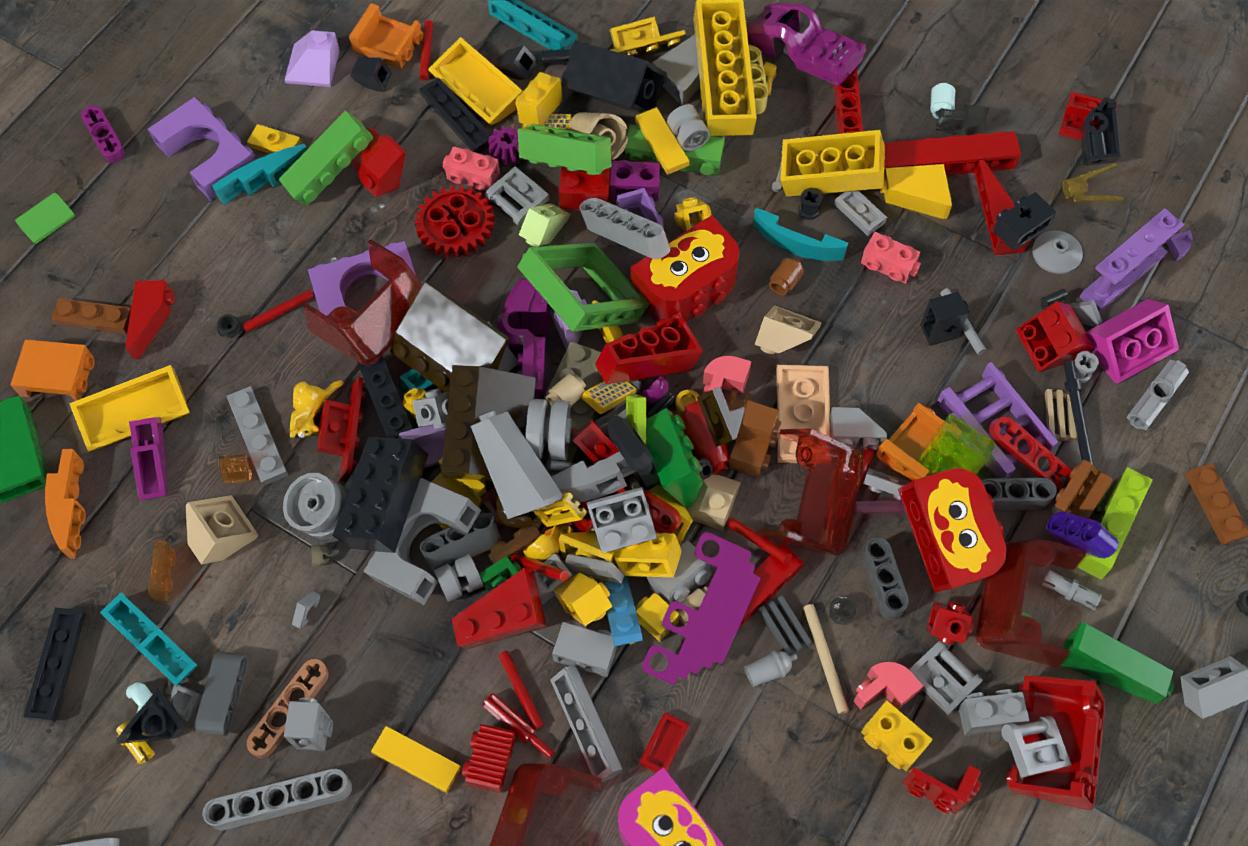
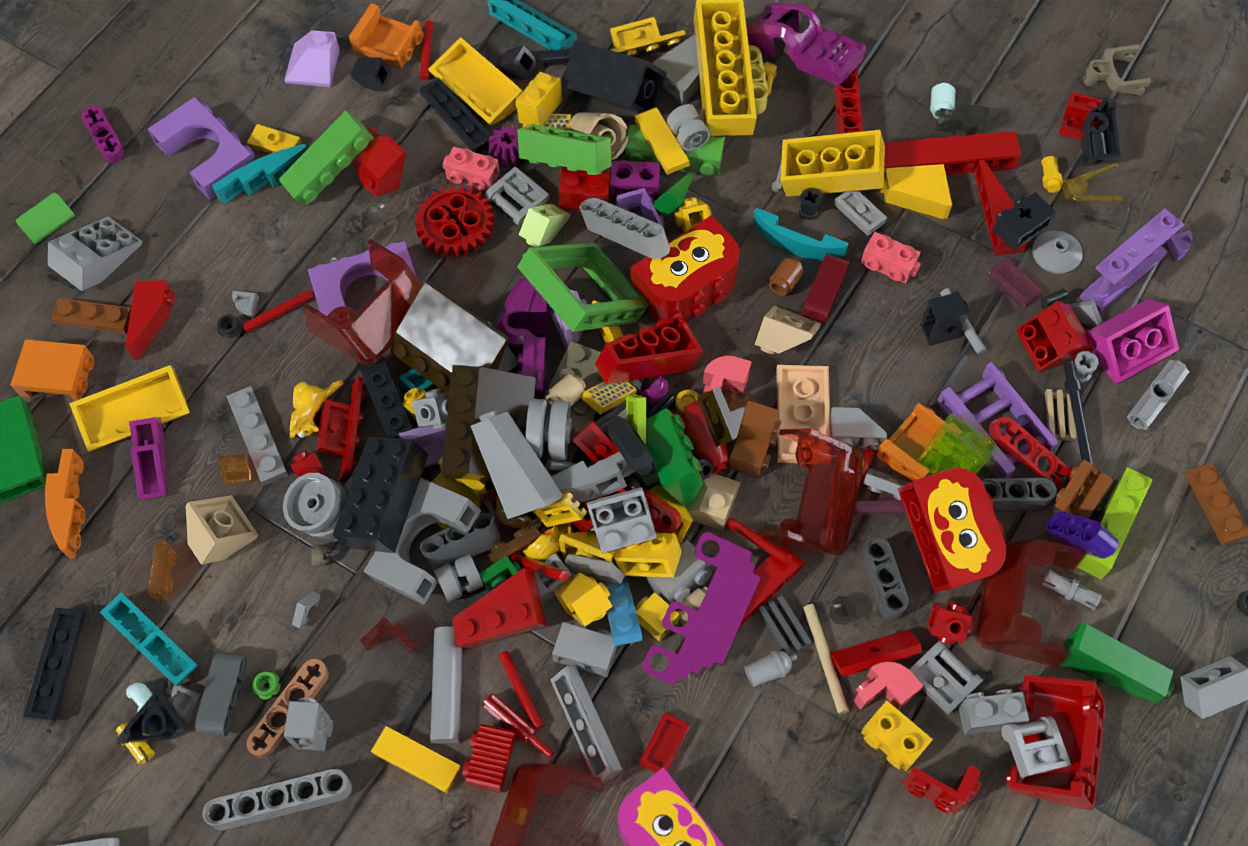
none -> light grey slope [48,216,142,291]
none -> light grey tile [232,291,259,319]
none -> bright green plate [252,672,281,700]
none -> red bracket [290,450,328,478]
none -> clear red bracket [360,617,414,653]
none -> light grey brick [430,626,463,744]
none -> green slope [653,172,693,217]
none -> dark red beam [802,253,850,323]
none -> red tile [831,629,922,676]
none -> clear pink tile [987,258,1043,309]
none -> yellow animal [1041,156,1063,193]
none -> dark tan piece [1083,44,1151,96]

